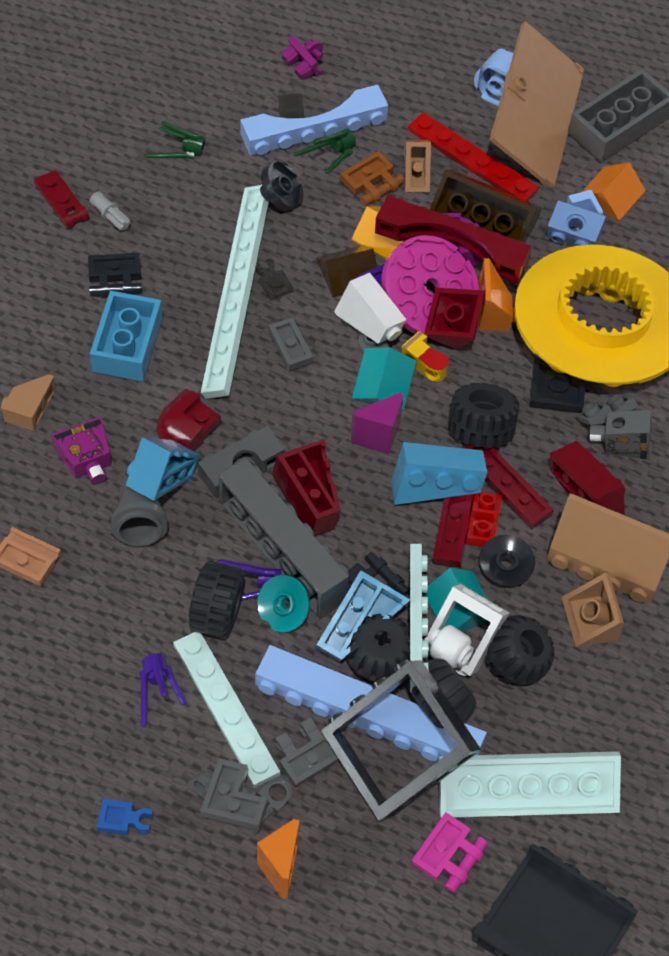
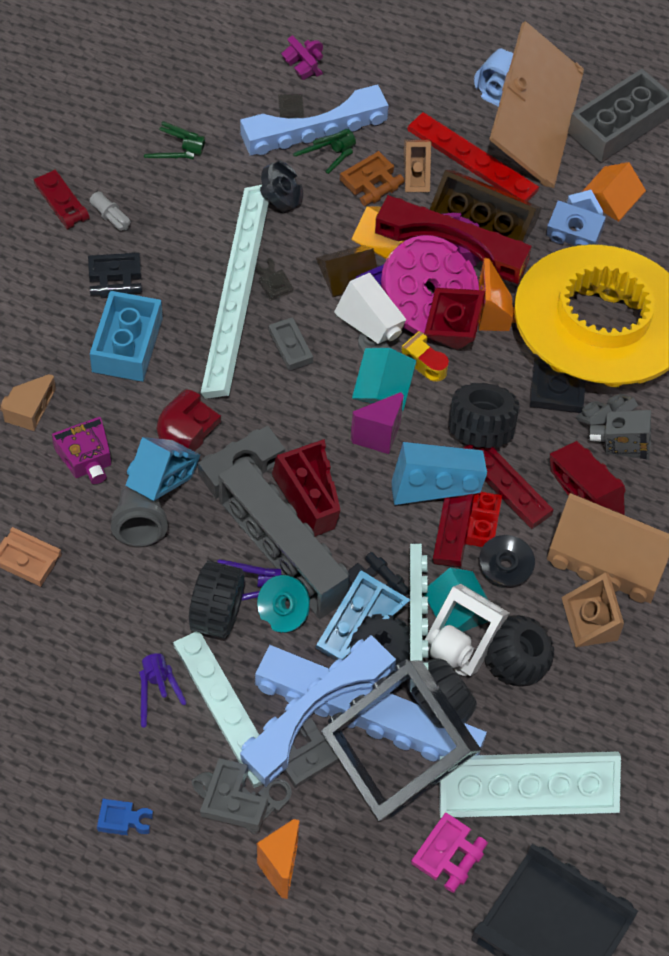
none -> light blue arch [240,635,396,787]

